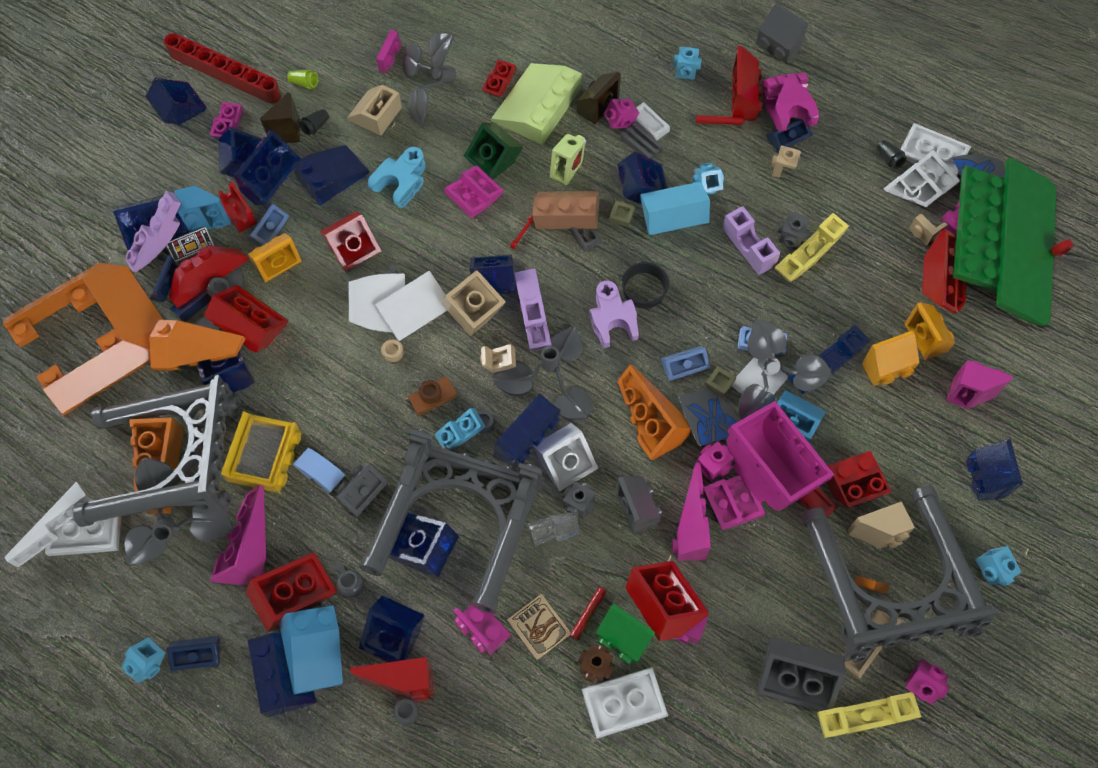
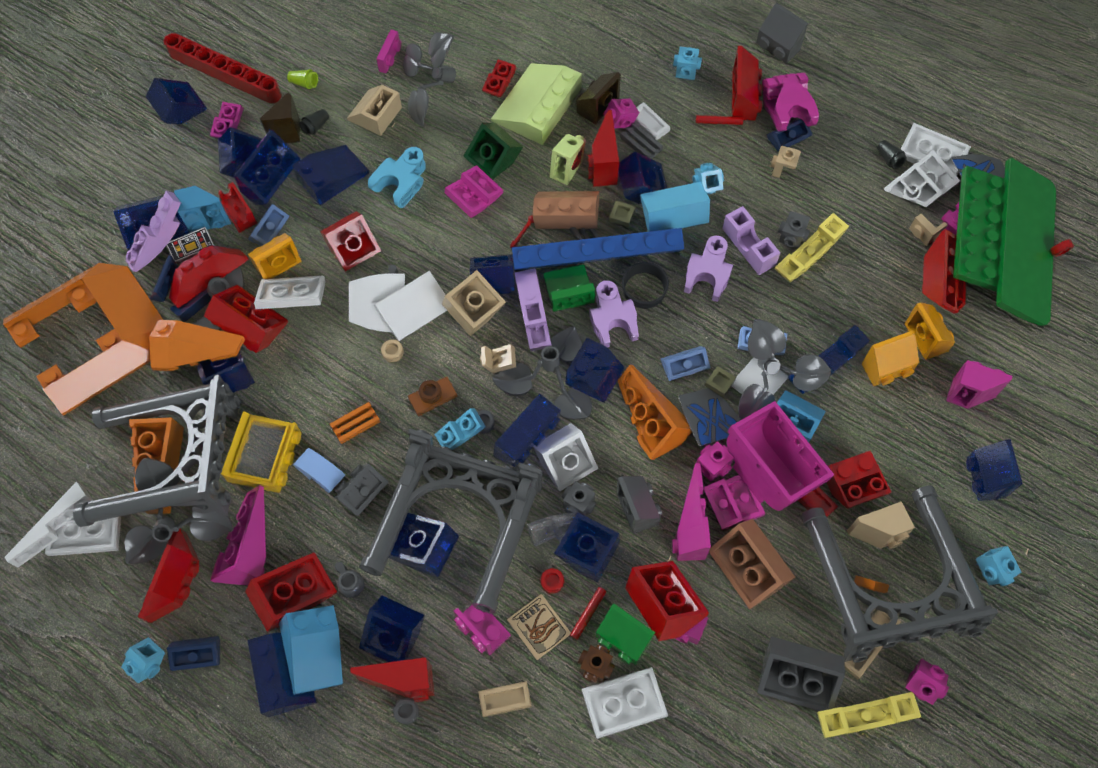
none -> red wedge [138,528,200,623]
none -> white tile [254,276,325,309]
none -> orange tile [330,402,381,444]
none -> tan tile [478,681,532,718]
none -> blue brick [512,228,684,271]
none -> red tile [540,568,564,594]
none -> green bracket [543,265,595,312]
none -> clear blue slope [554,512,620,583]
none -> clear blue slope [565,338,624,403]
none -> red slope [588,110,619,187]
none -> lavender piece [684,236,733,302]
none -> nougat slope [709,519,796,609]

